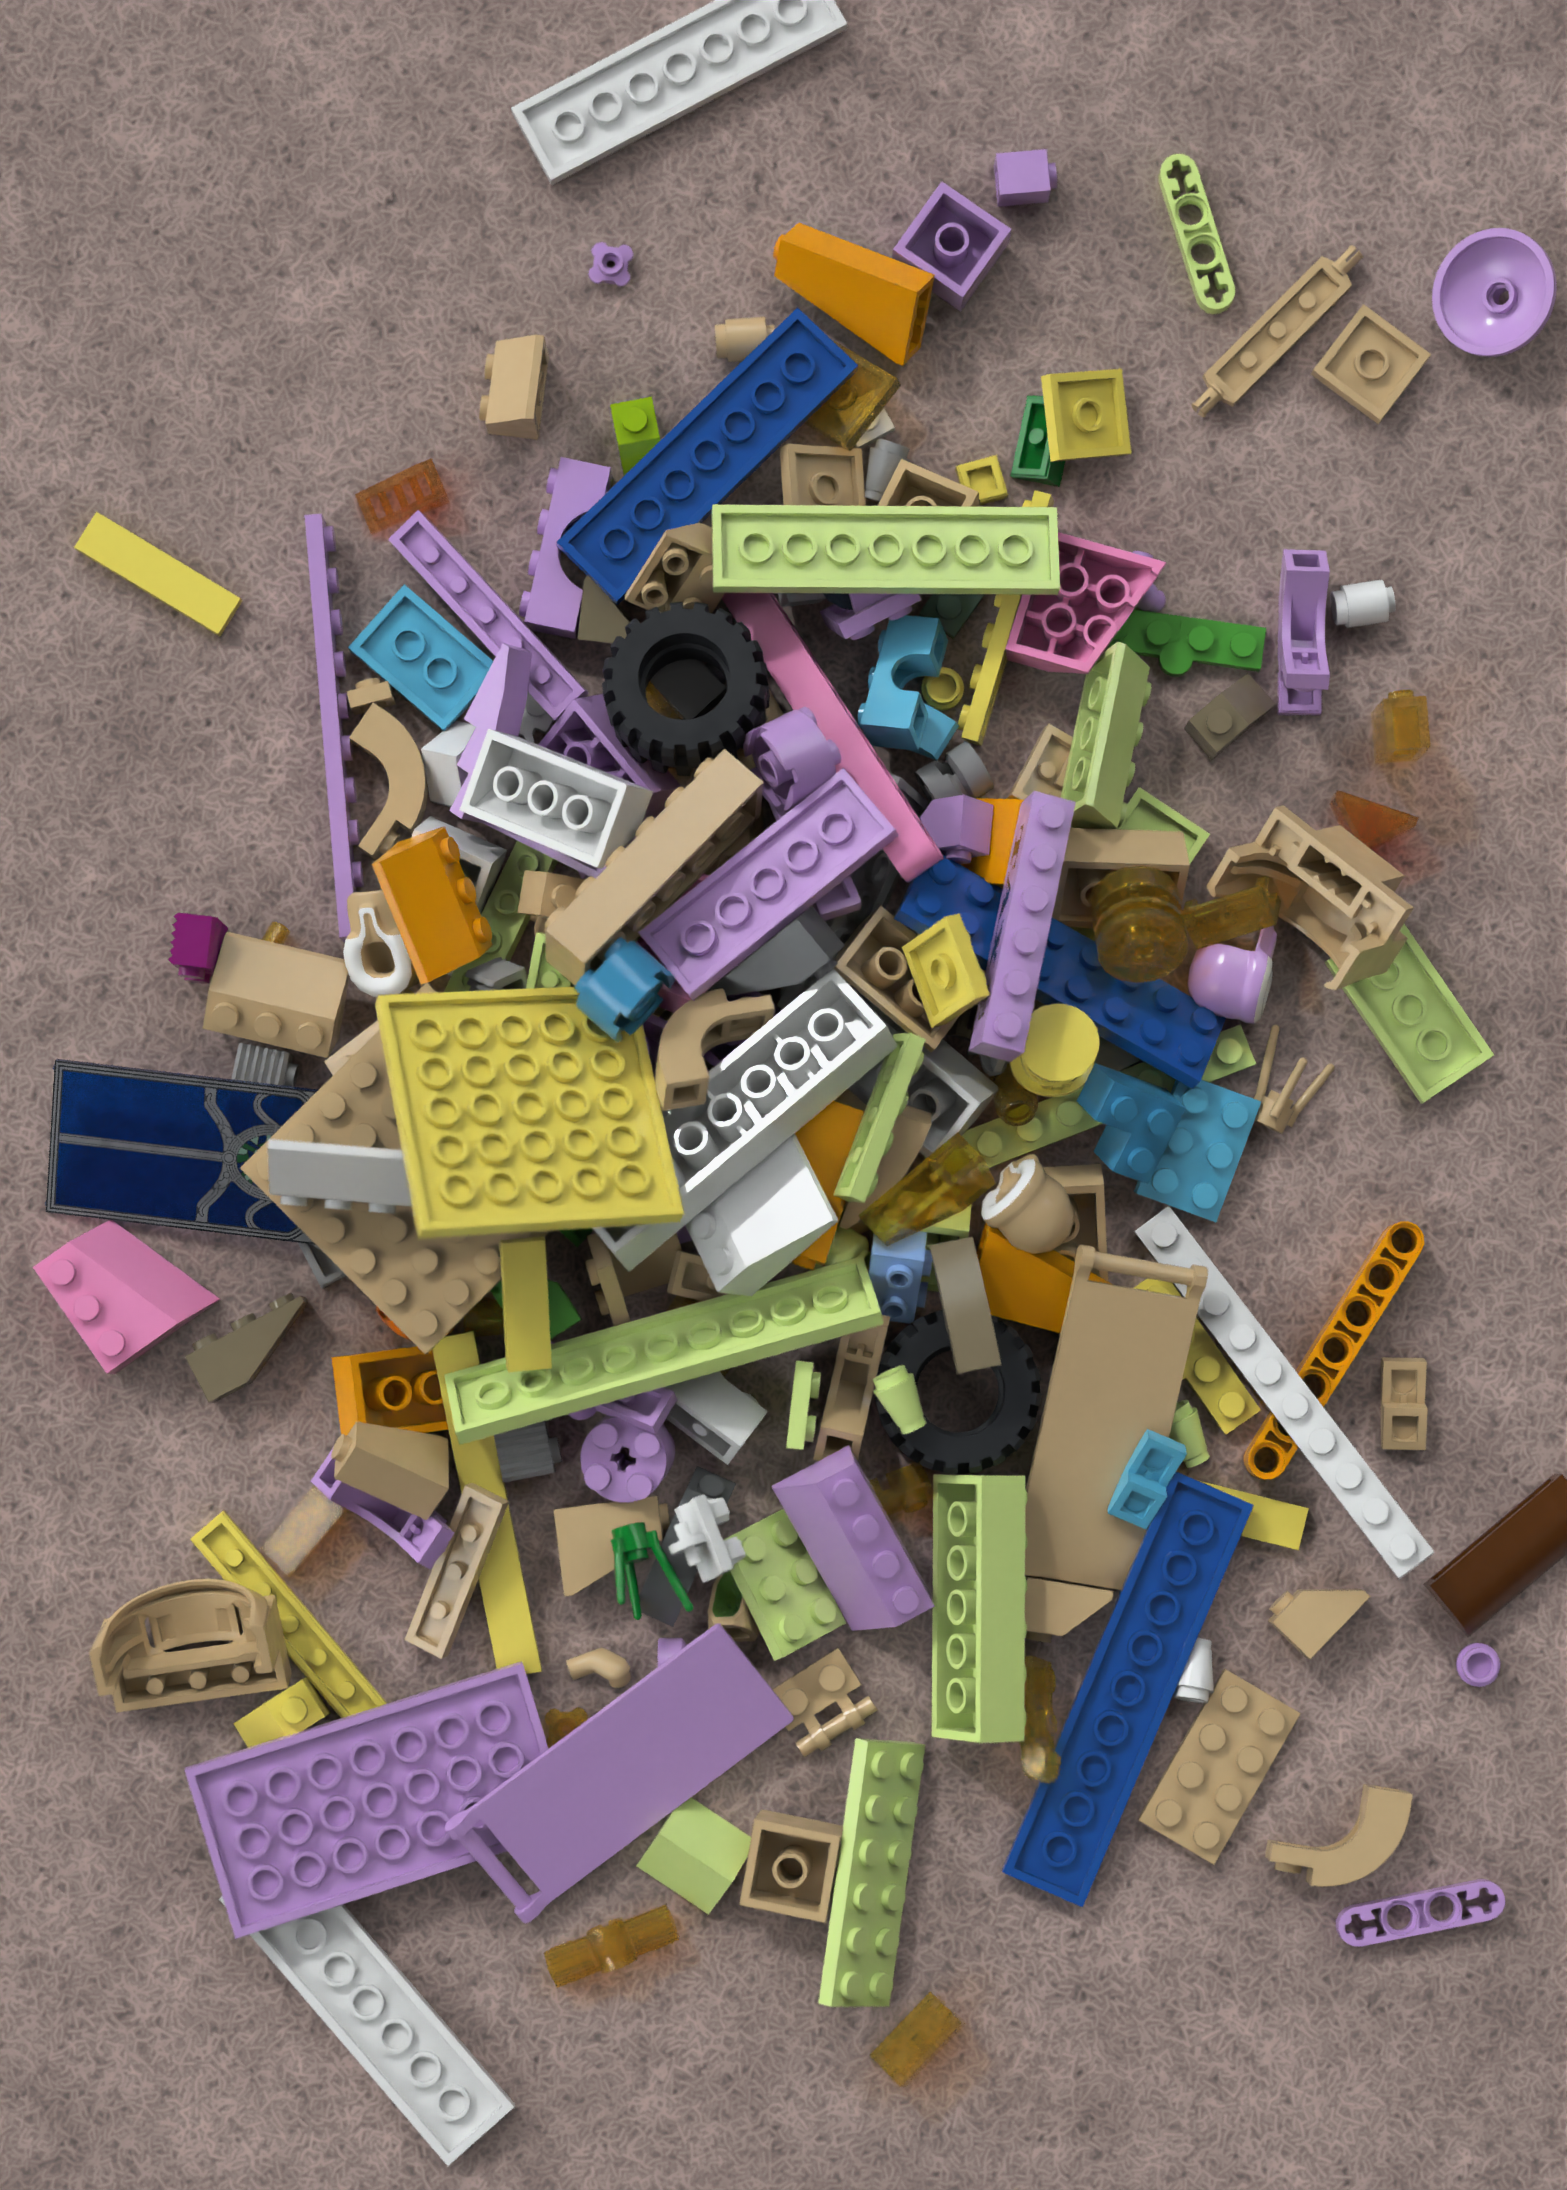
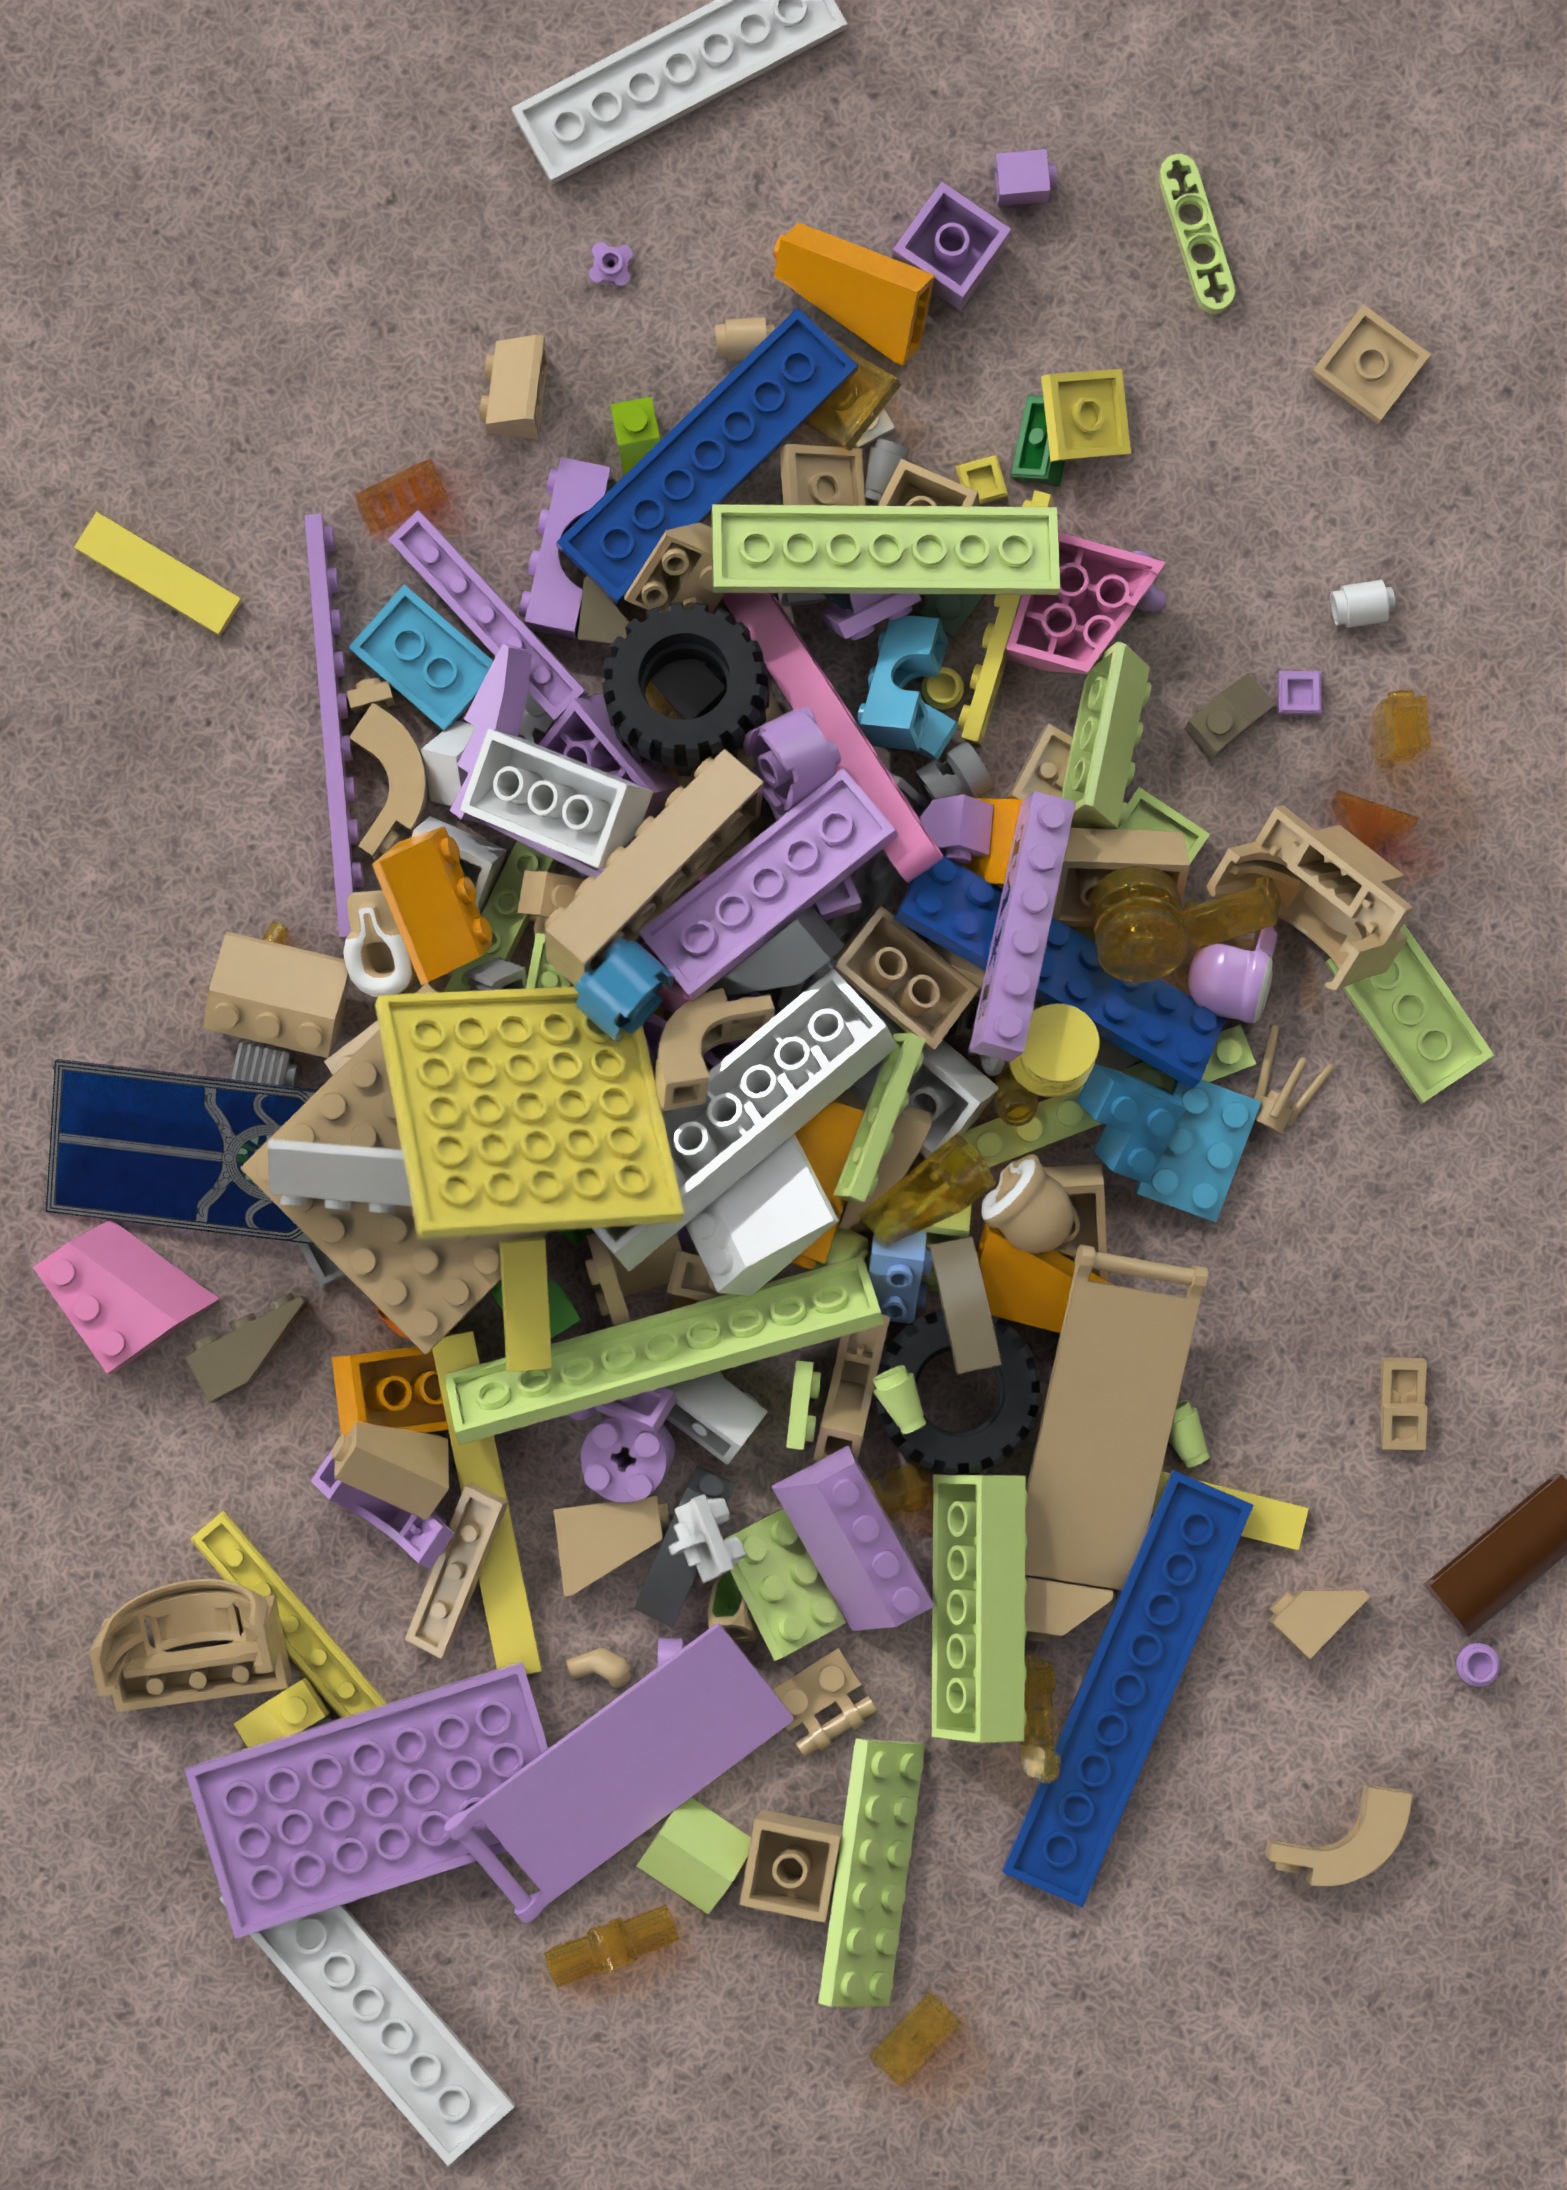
magenta brick [168,912,228,984] -> none
clear yellow slope [260,1485,350,1577] -> none
clear yellow cone [463,1297,504,1338] -> none
light grey brick [494,1418,562,1483] -> none
clear yellow plate [545,1707,588,1749] -> none
green plant [611,1522,693,1620] -> none
light yellow plate [902,913,990,1028] -> none
bright green hinge [1105,610,1266,677] -> none
medium azure slope [1107,1429,1187,1529] -> none
white plate [1134,1206,1434,1579] -> none
light yellow hinge [1134,1278,1261,1435] -> none
tan plate [1138,1669,1301,1865] -> none
white cone [1174,1638,1214,1703] -> none
tan plate [1191,245,1363,418] -> none
light orange beam [1243,1221,1424,1479] -> none
lavender arch [1278,549,1330,692] -> none
lavender beam [1336,1879,1505,1947] -> none
lavender dish [1432,228,1557,357] -> none

